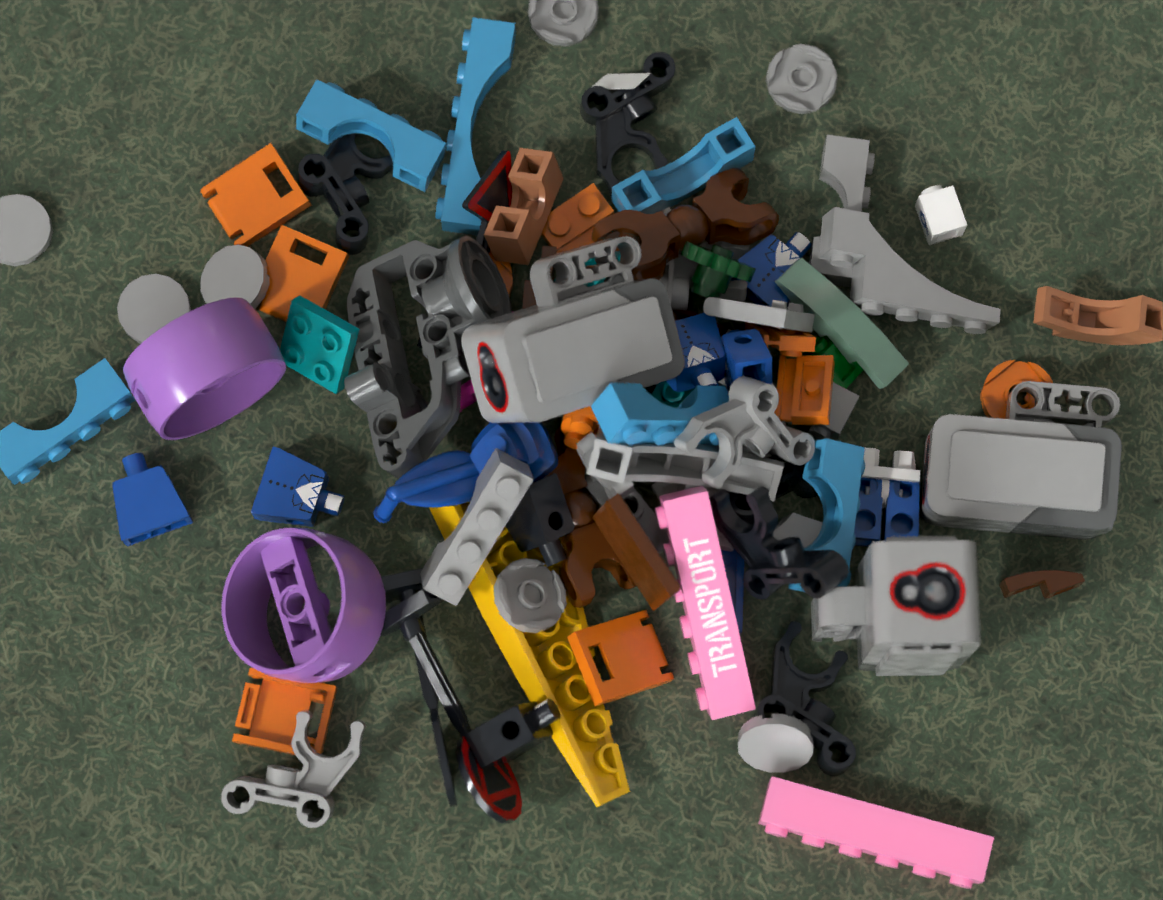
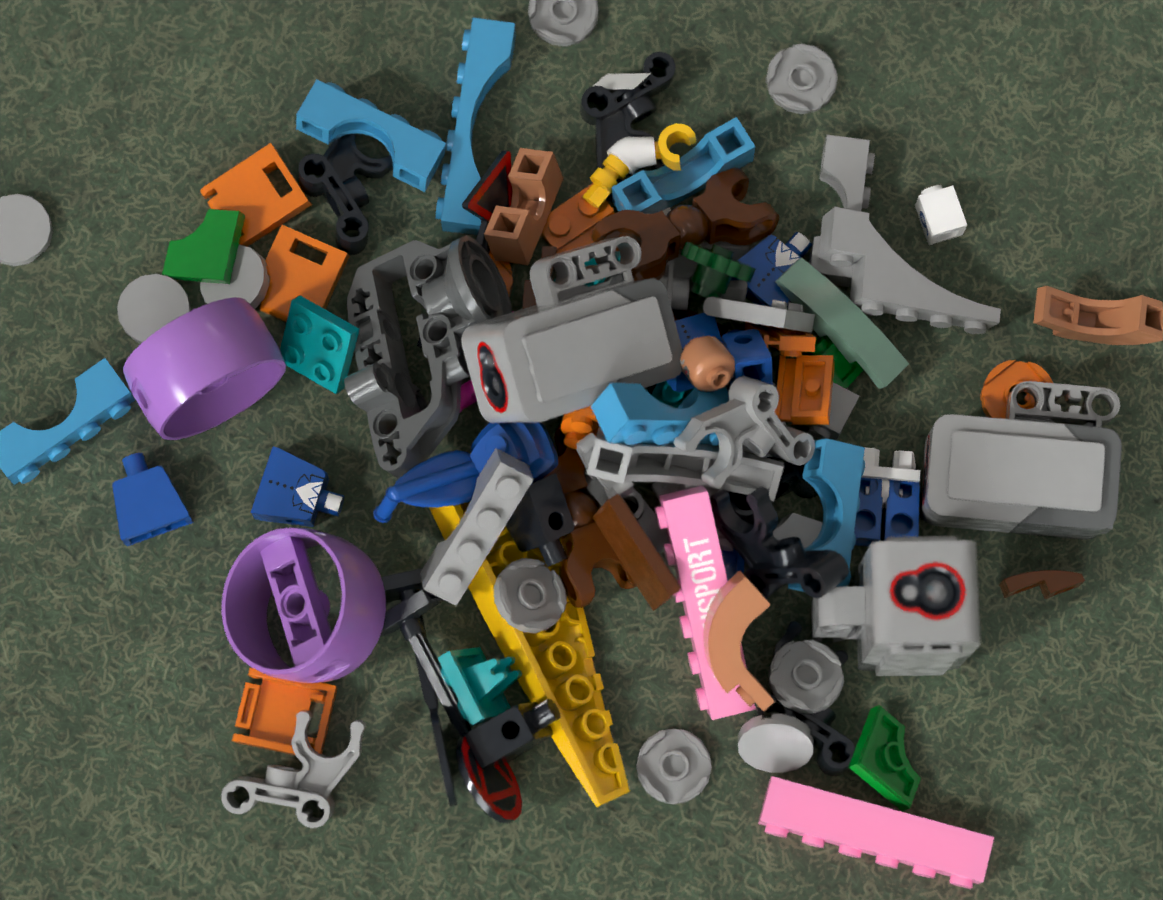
orange container [567,610,674,707] -> none
none -> green tile [162,209,245,284]
none -> teal plate [438,647,522,726]
none -> yellow piece [582,124,697,208]
none -> light grey tile [636,729,712,805]
none -> nougat head [680,336,735,392]
none -> nougat arch [703,571,775,711]
none -> light grey tile [768,639,844,714]
none -> green tile [849,705,921,811]

